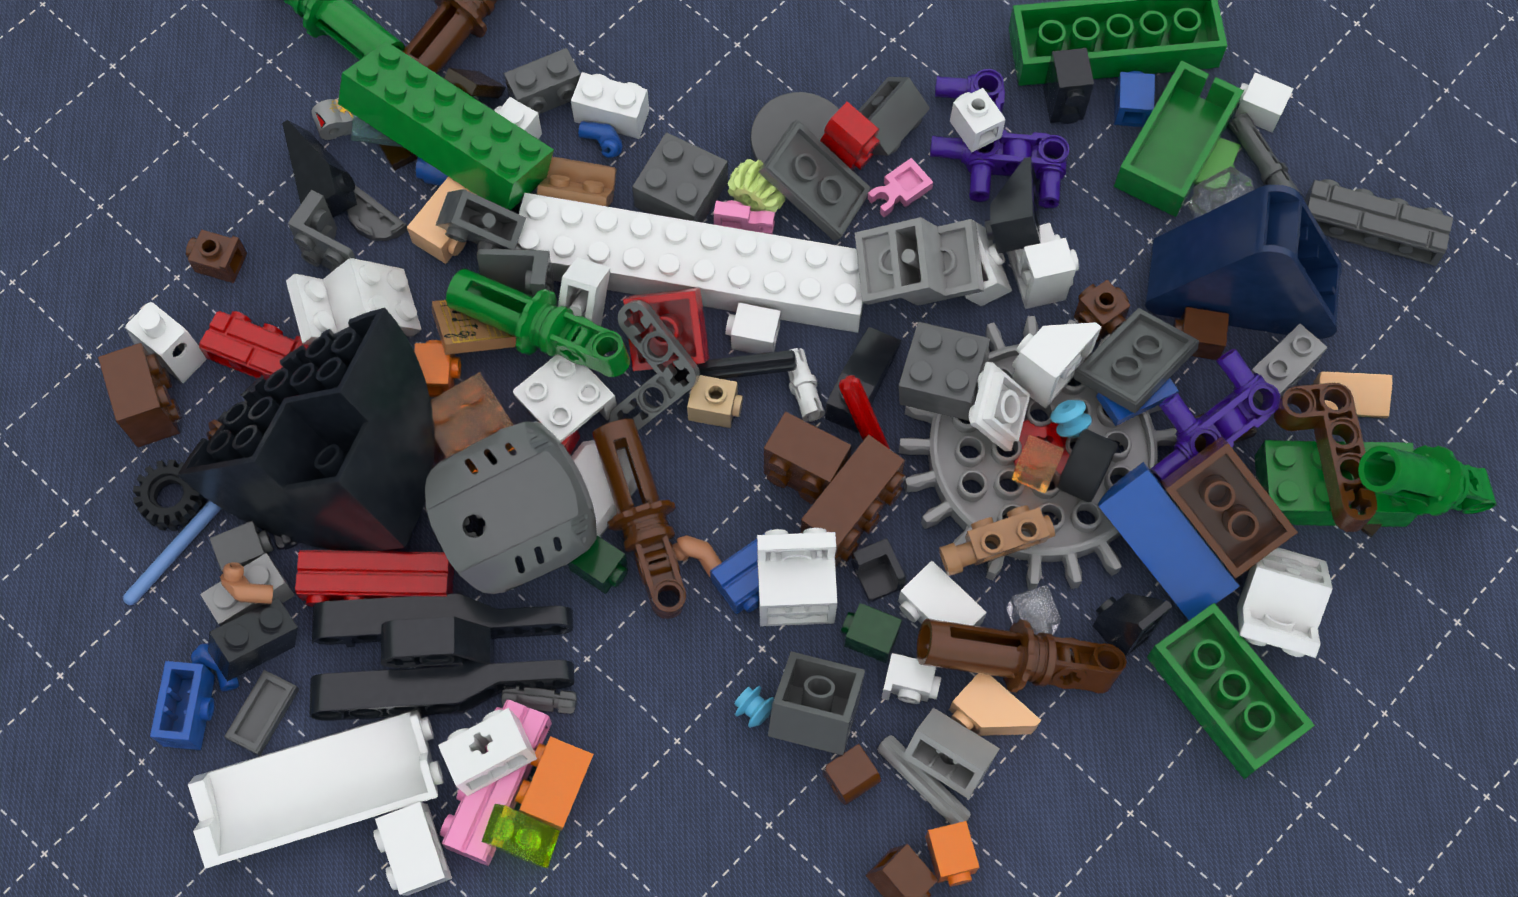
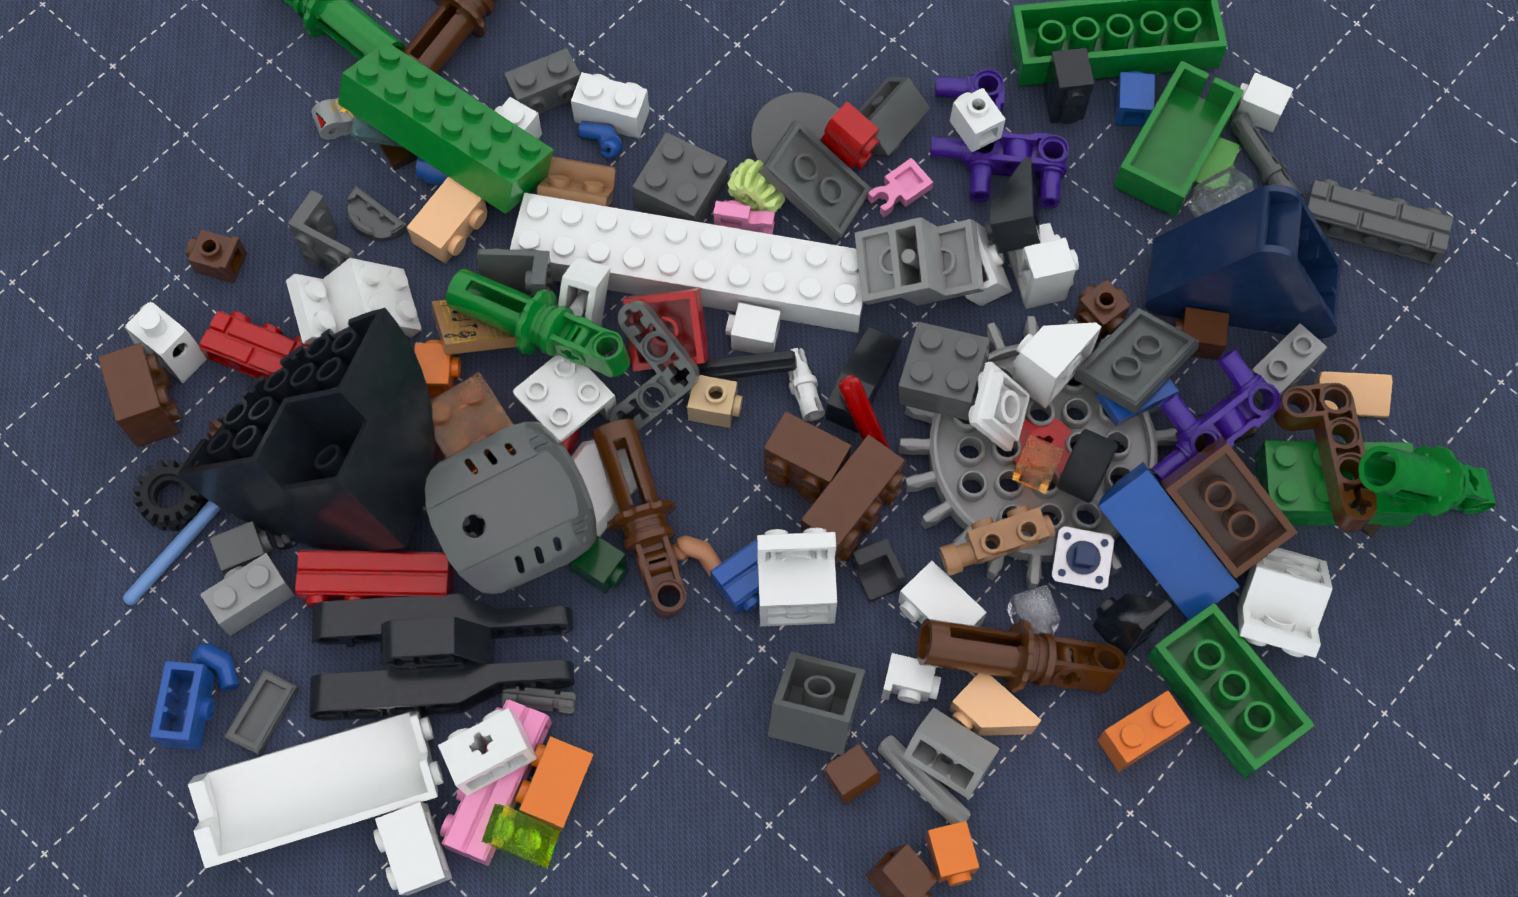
black brick [208,598,298,682] -> none
nougat arm [220,562,273,604] -> none
black slope [282,120,357,218] -> none
dark grey brick [436,189,526,250] -> none
dark brown tile [444,68,506,98] -> none
medium azure wheel [734,686,774,728] -> none
dark green brick [841,603,902,663] -> none
medium azure wheel [1050,400,1092,438] -> none
none -> piece [1049,526,1114,593]
none -> orange brick [1097,691,1191,772]

